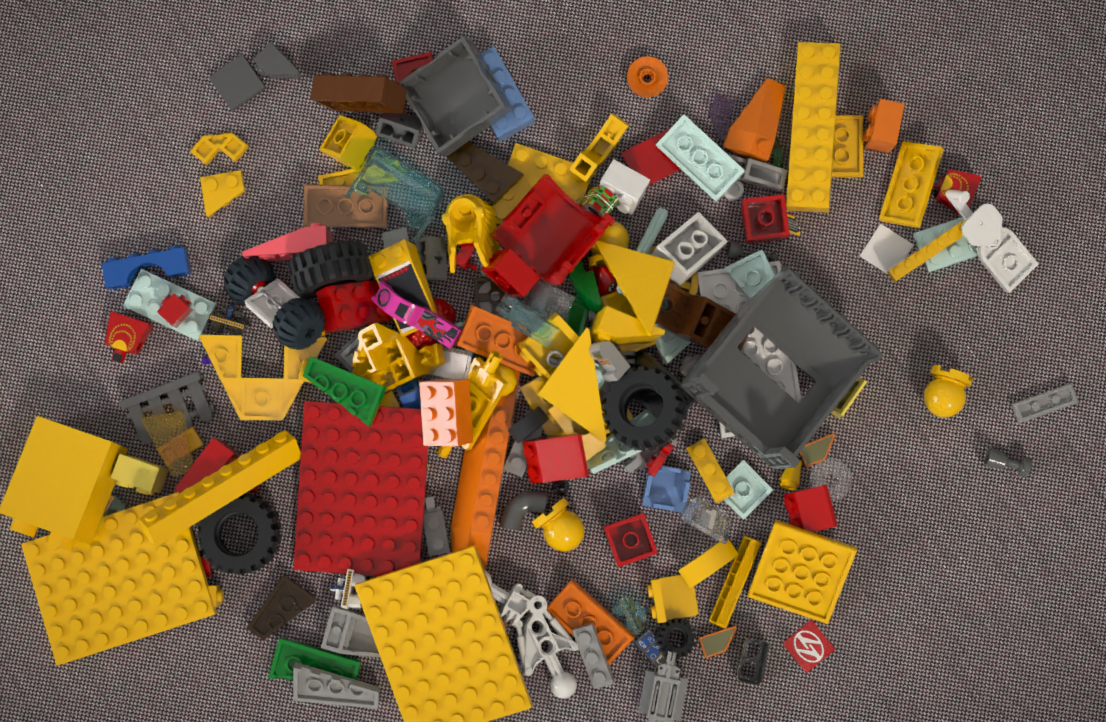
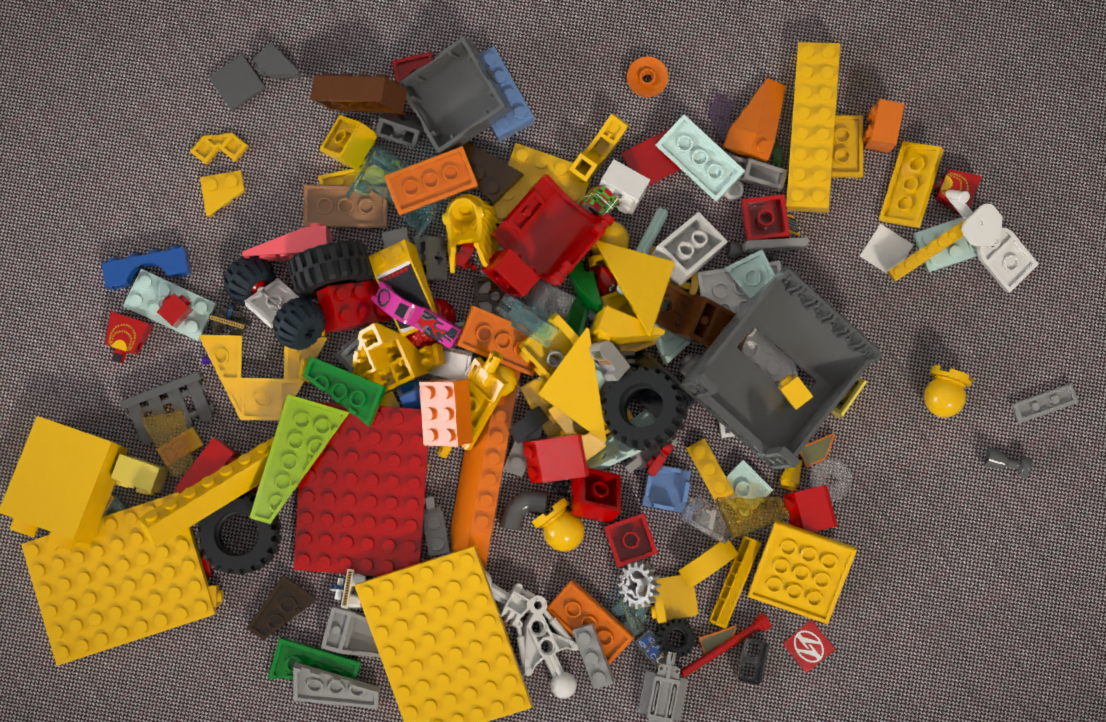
none -> lime wing [249,394,349,524]
none -> orange hinge [384,146,478,216]
none -> red brick [571,468,621,524]
none -> light grey gear [618,561,661,609]
none -> red piece [680,612,772,677]
none -> clear yellow wing [715,497,789,539]
none -> light grey tile [742,237,809,252]
none -> yellow brick [777,374,813,410]

